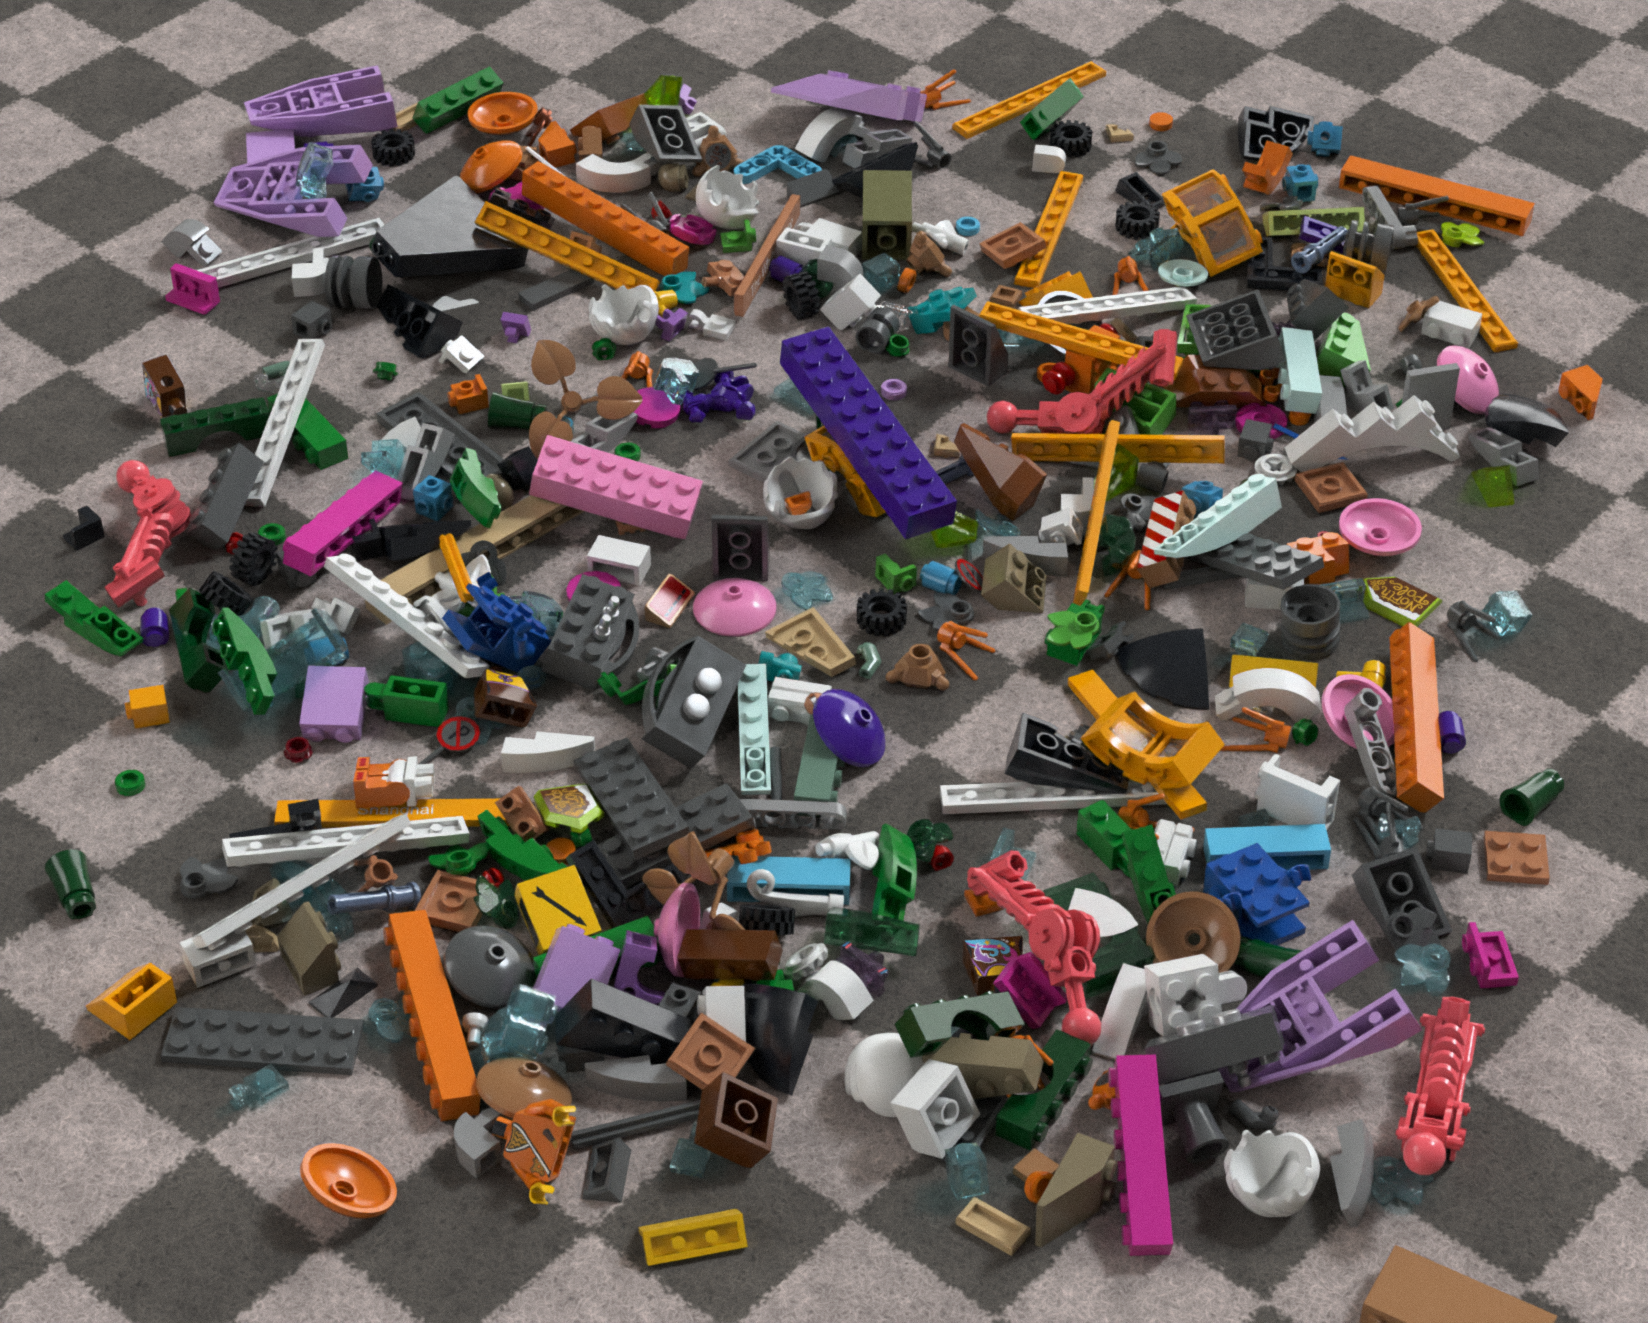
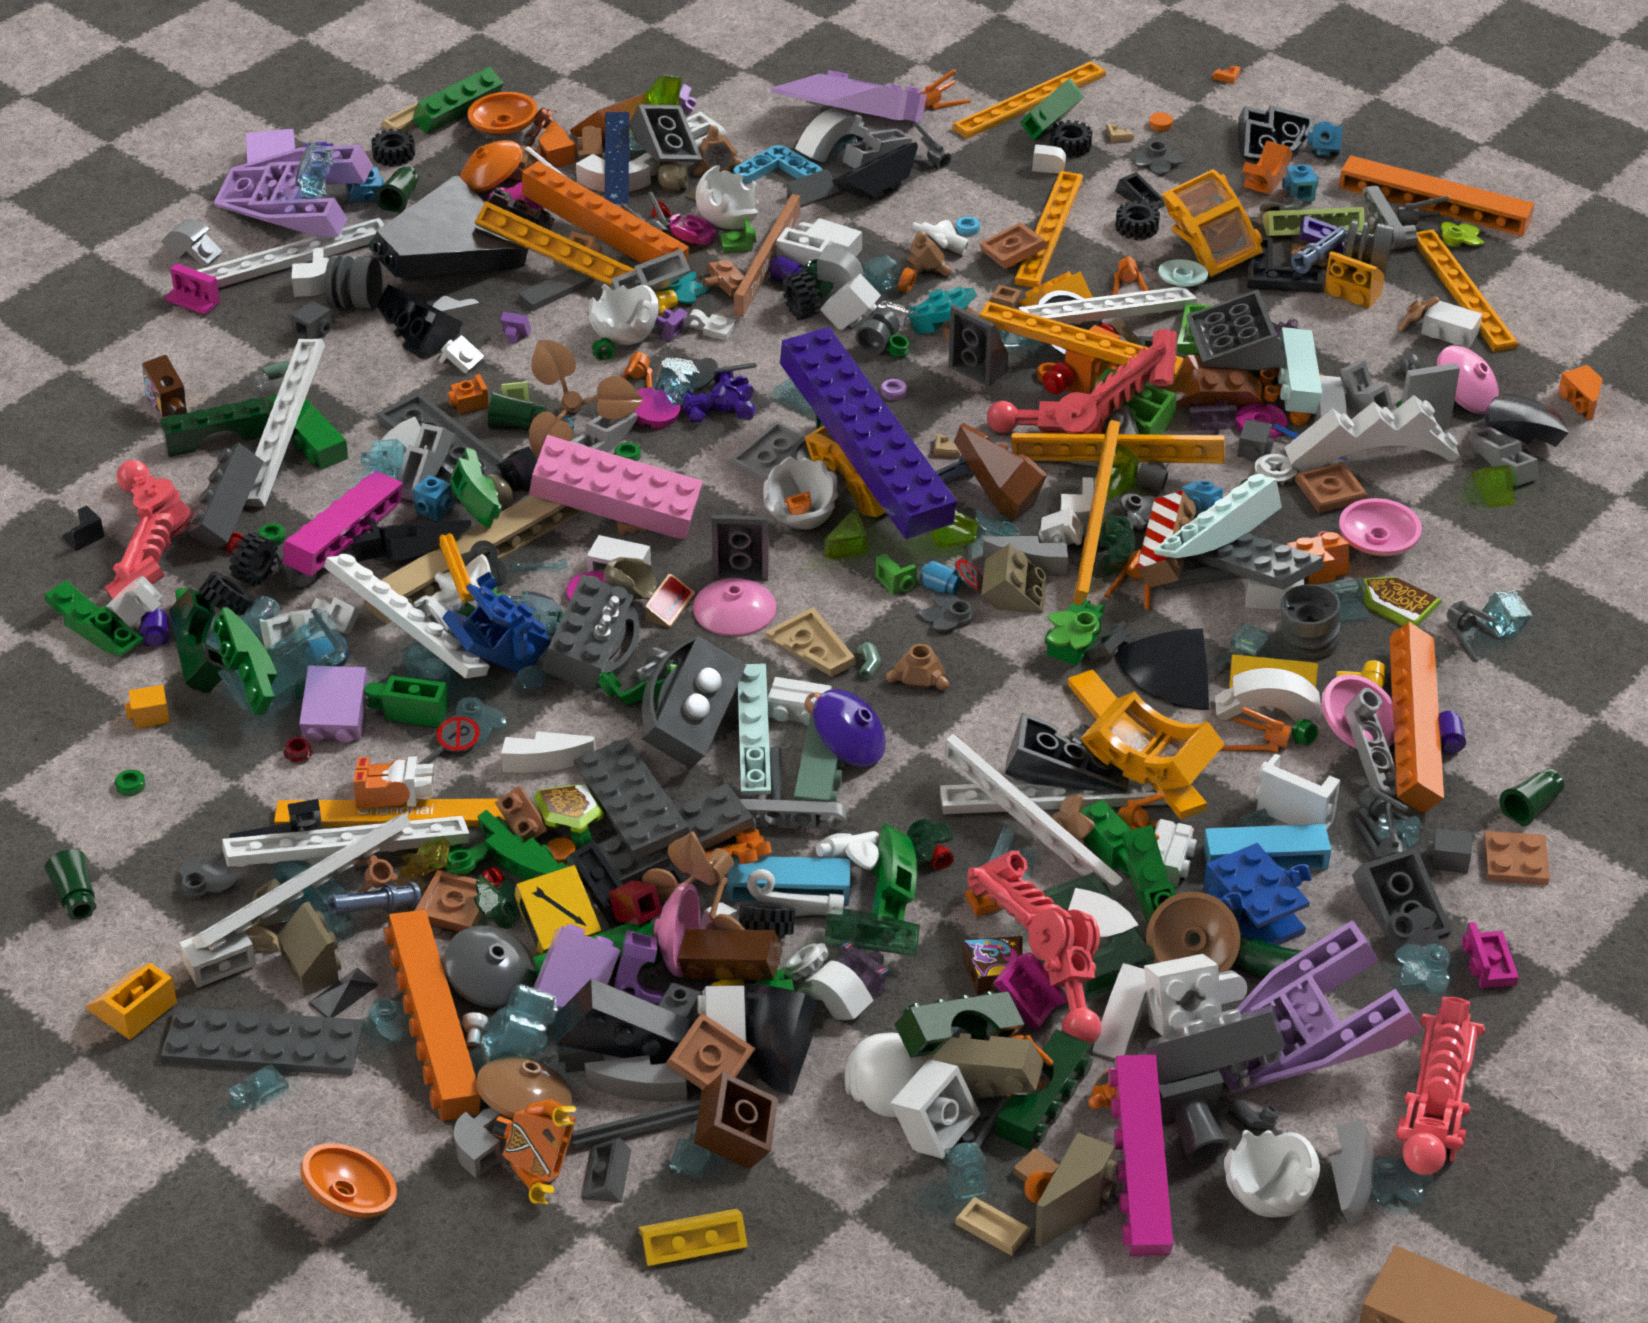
lavender wedge [244,65,398,137] -> none
green plate [373,362,398,380] -> none
reddish brown torso [474,666,537,727] -> none
teal plate [758,651,802,682] -> none
clear light blue plate [781,571,834,610] -> none
black tyre [857,588,907,637] -> none
olive brick [862,170,912,260] -> none
orange plant [937,621,995,680] -> none
clear light blue bracket [1128,227,1186,271] -> none
dark grey wedge [1286,279,1349,341] -> none
bright green wedge [1316,313,1371,388] -> none
none -> white brick [106,576,162,627]
none -> dark green plant [375,165,419,213]
none -> clear yellow plate [399,836,450,878]
none -> clear light blue hinge [510,559,568,572]
none -> dark tan hair [603,557,657,600]
none -> dark blue sticker [604,112,629,204]
none -> dark red brick [609,880,662,925]
none -> light grey slope [611,249,691,292]
none -> clear neon green slope [825,509,867,560]
none -> white tile [945,734,1124,901]
none -> medium nougat plate [1051,795,1095,846]
none -> orange tile [1212,66,1241,84]

